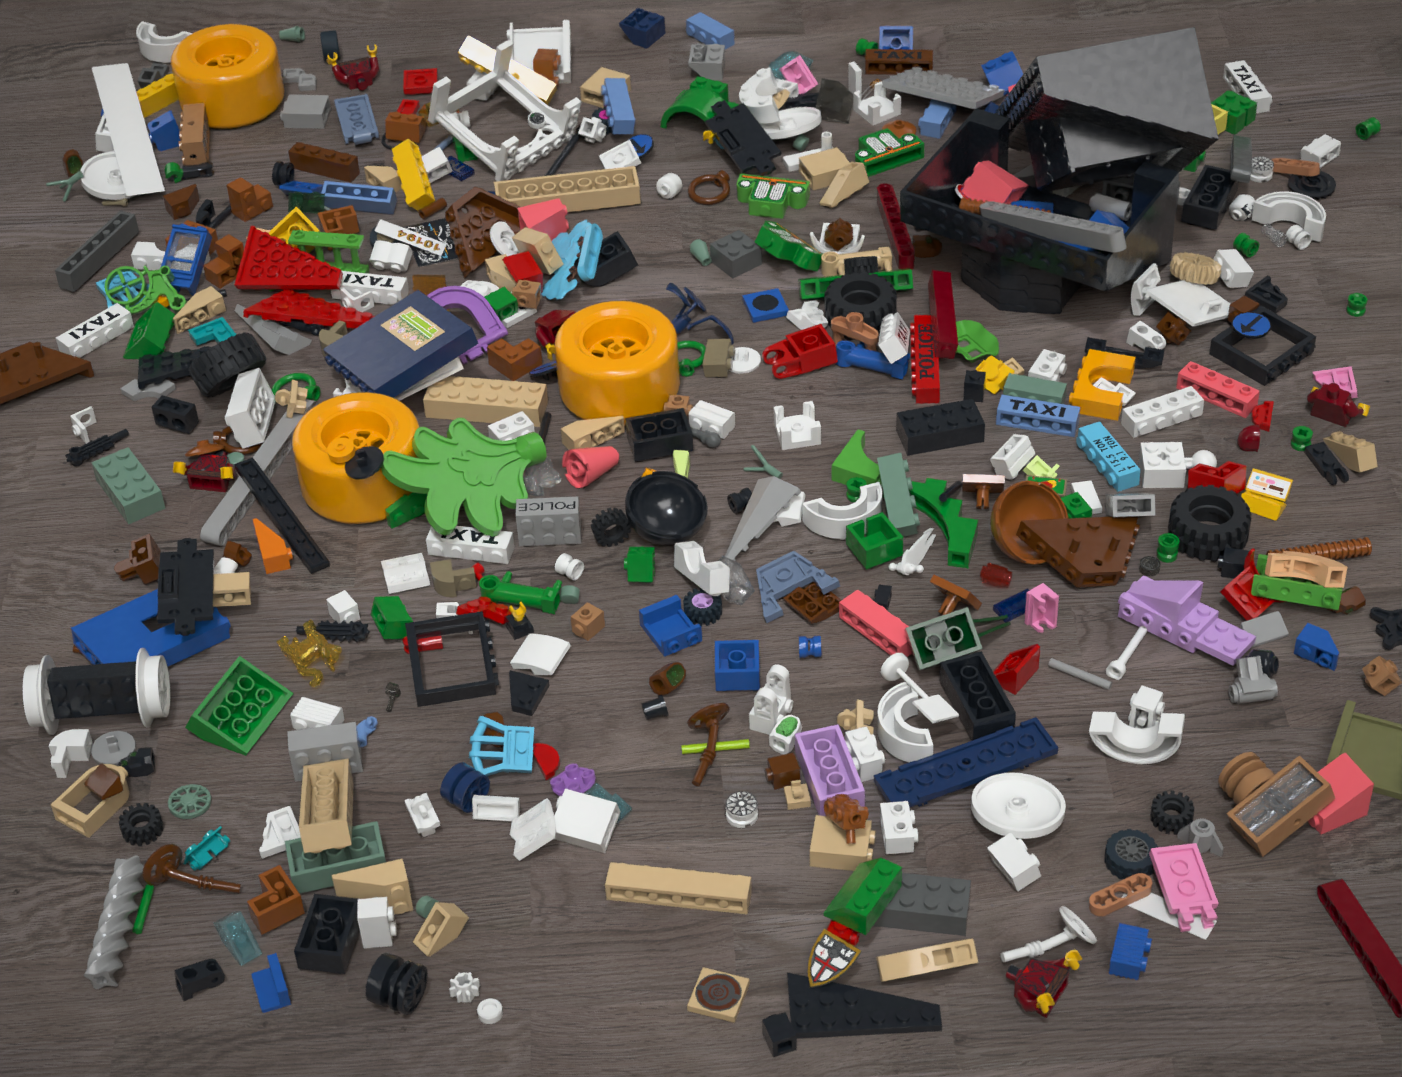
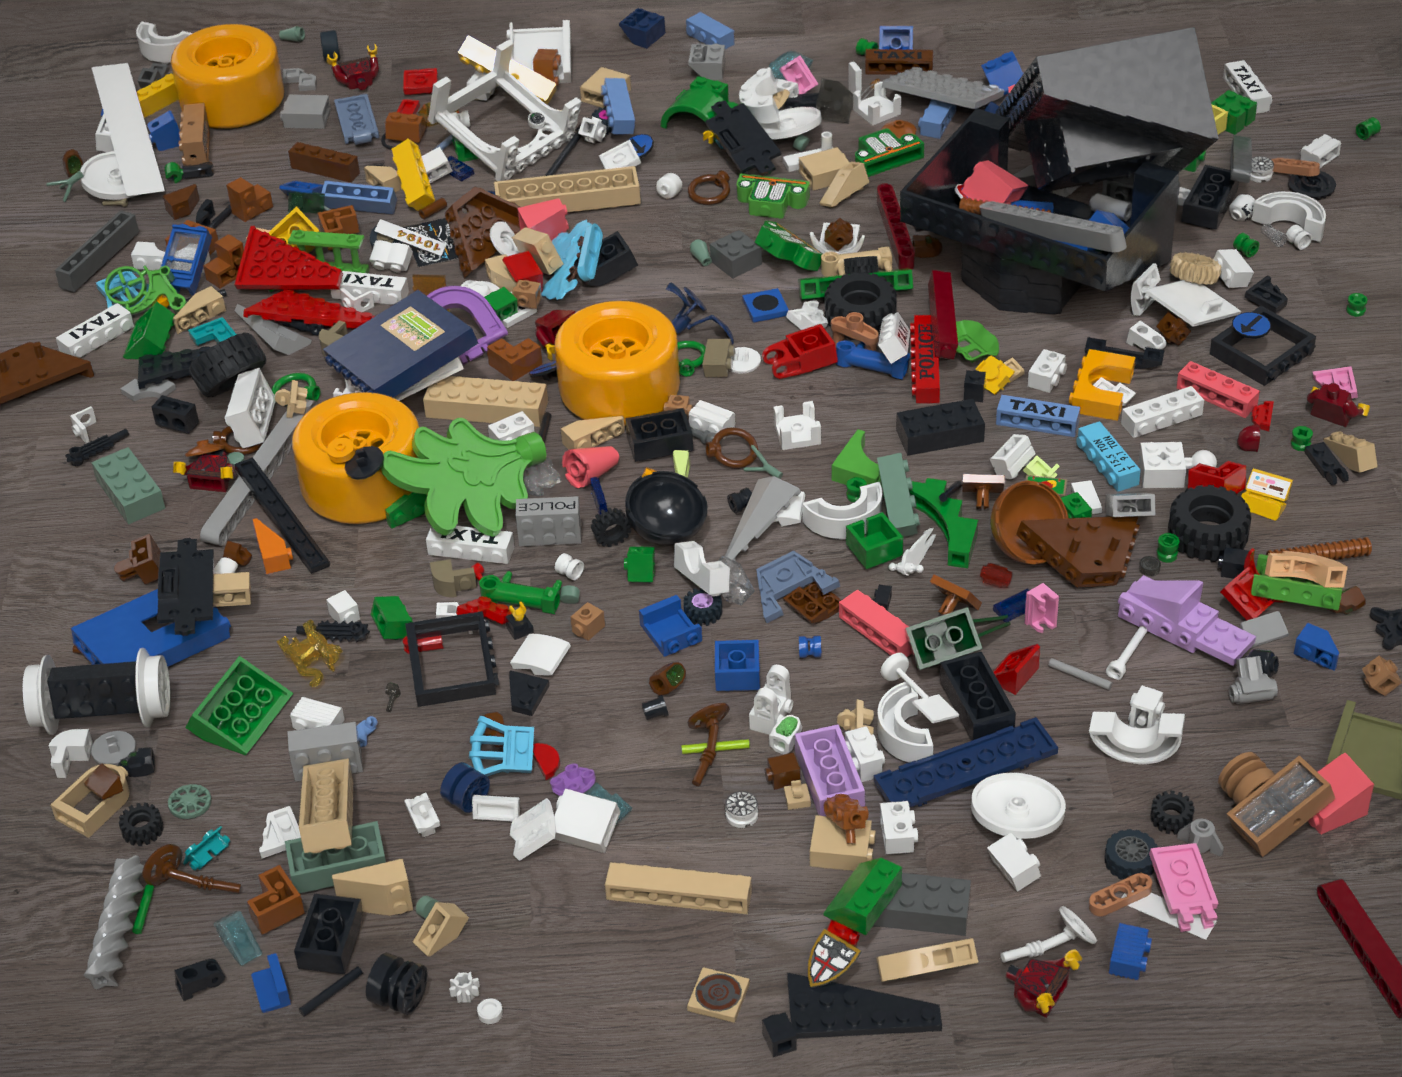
black wheel [272,161,295,186] -> none
white brick [357,897,397,949] -> none
white slope [381,553,430,594] -> none
sand green brick [1003,373,1067,404] -> none
reddish brown brick [1227,295,1259,323] -> none
none -> black bar [299,966,363,1017]
none -> clear blue tile [590,477,607,515]
none -> reddish brown piece [706,427,758,468]

